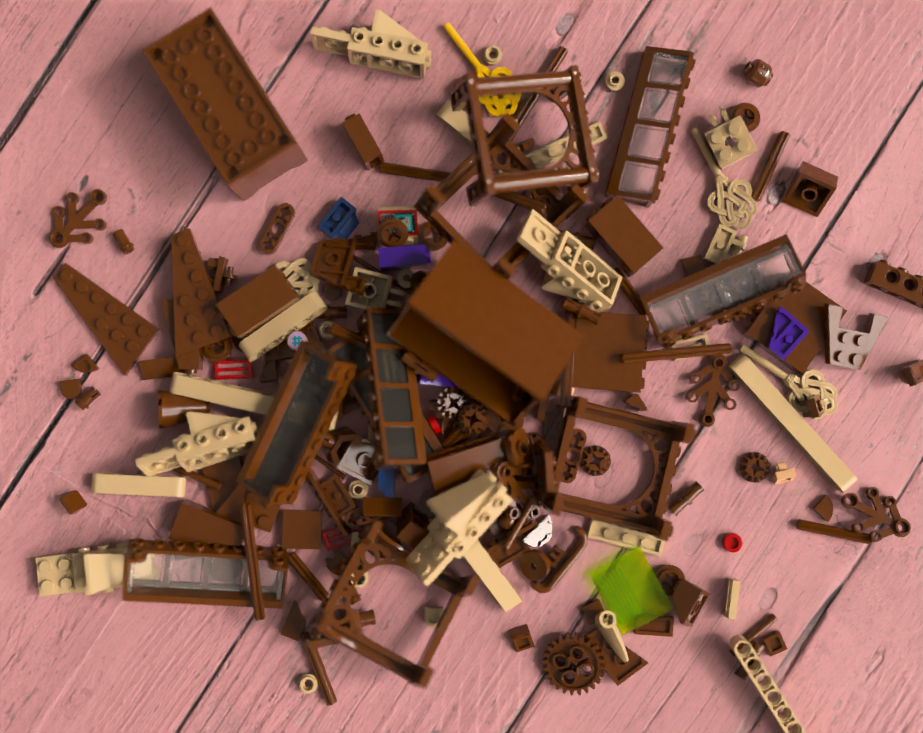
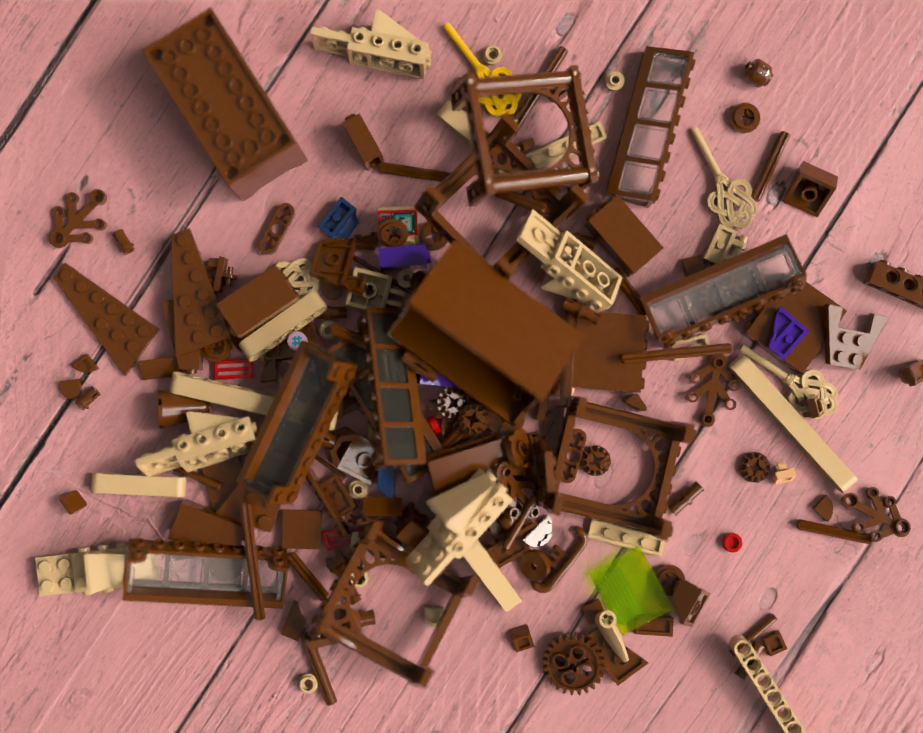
tan hinge [705,108,758,169] -> none
tan tile [724,578,740,620] -> none

